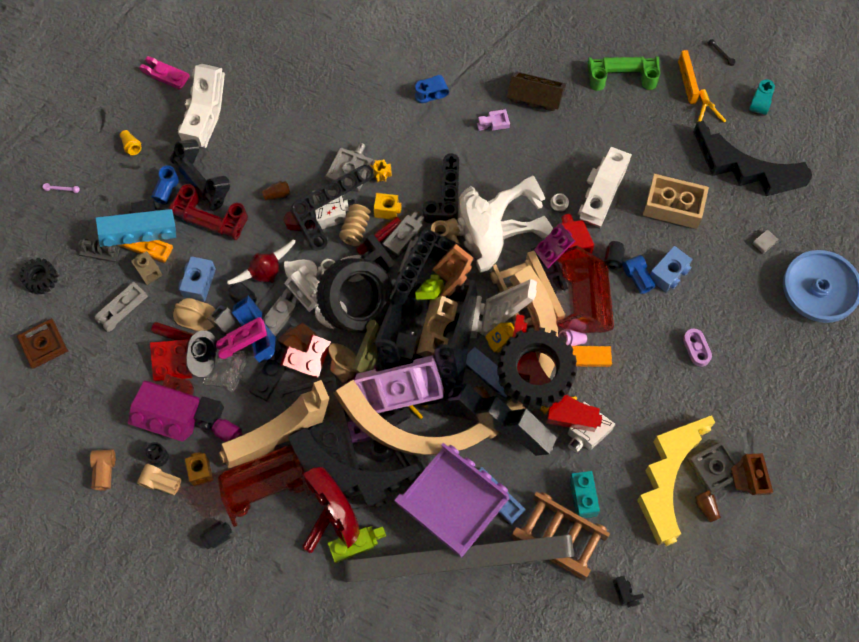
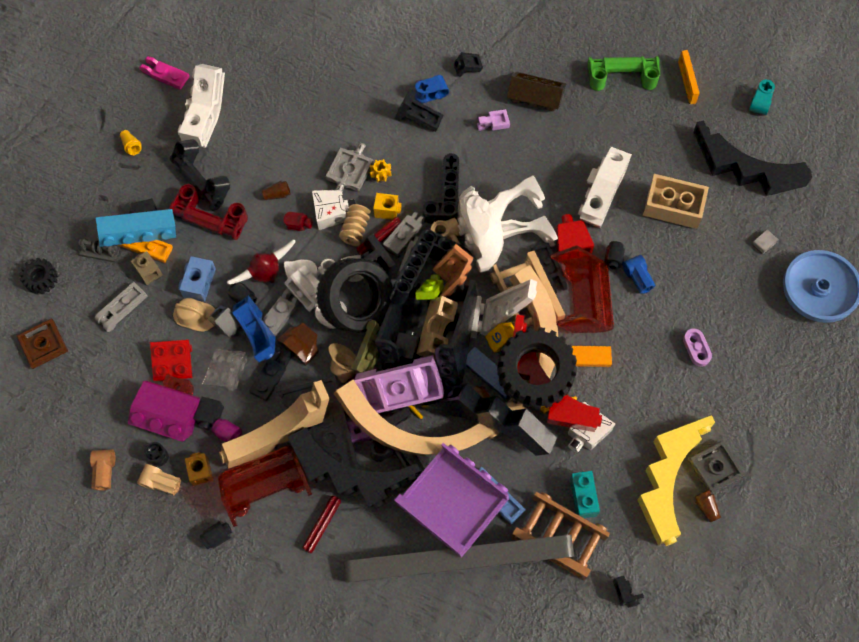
lavender hinge [43,183,80,193] -> none
blue piece [151,165,179,205] -> none
dark red axle [151,322,194,340] -> none
piece [186,330,217,377] -> none
dark pink hinge [216,317,267,359] -> none
plate [280,335,331,378] -> none
black beam [290,165,374,251] -> none
dark red brick [303,467,360,548] -> none
lime hinge [328,526,386,563] -> none
magenta hinge [534,223,575,268] -> none
white plate [550,193,569,211] -> none
lavender cone [558,329,587,347] -> none
medium blue brick [650,246,693,292] -> none
yellow plant [697,89,726,122] -> none
black hinge [708,39,736,66] -> none
reddish brown slope [731,453,773,495] -> none
none -> black bracket [394,89,444,132]
none -> black bracket [454,52,483,77]

